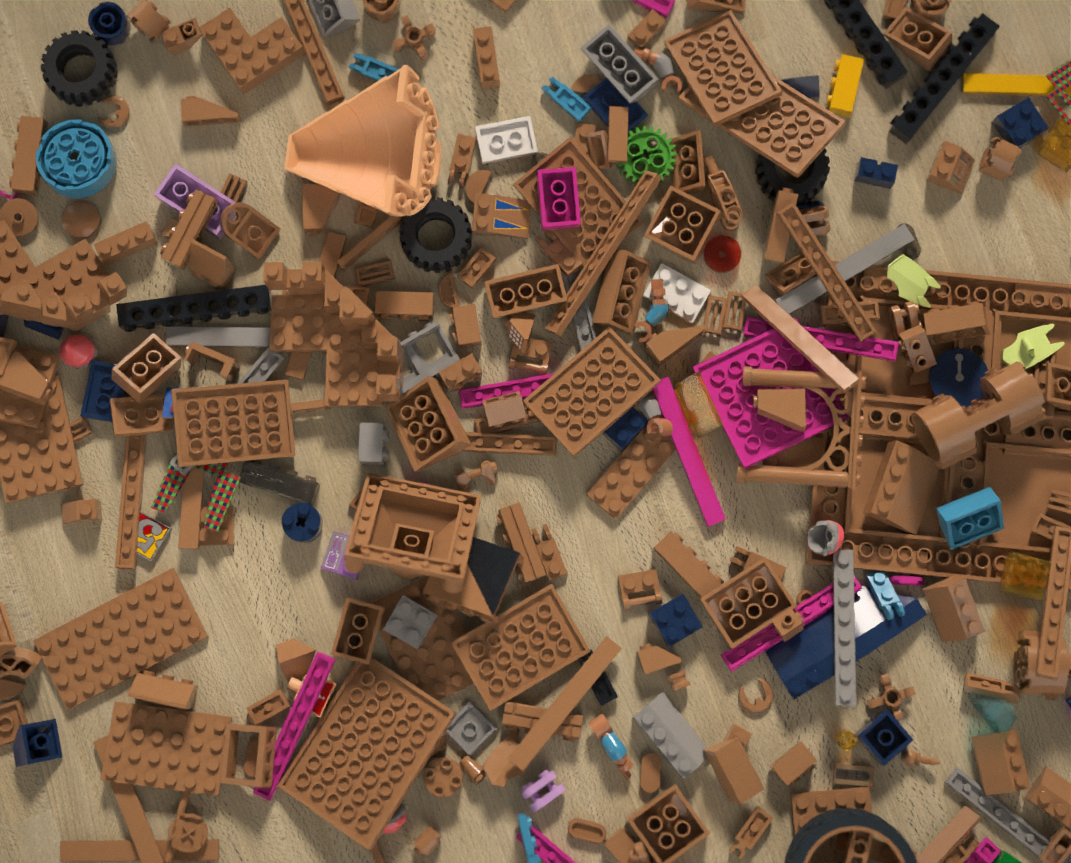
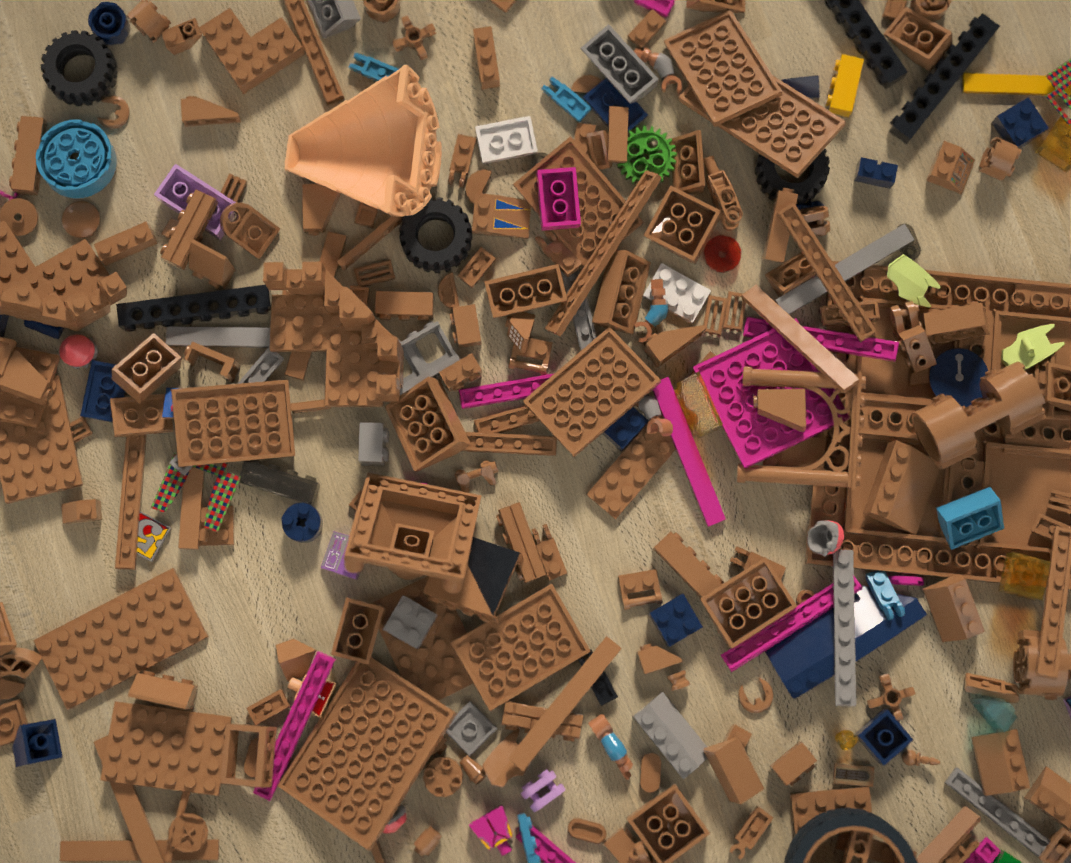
medium nougat brick [482,391,526,428] -> none
medium nougat brick [772,608,804,642] -> none
none -> dark pink torso [469,805,513,856]

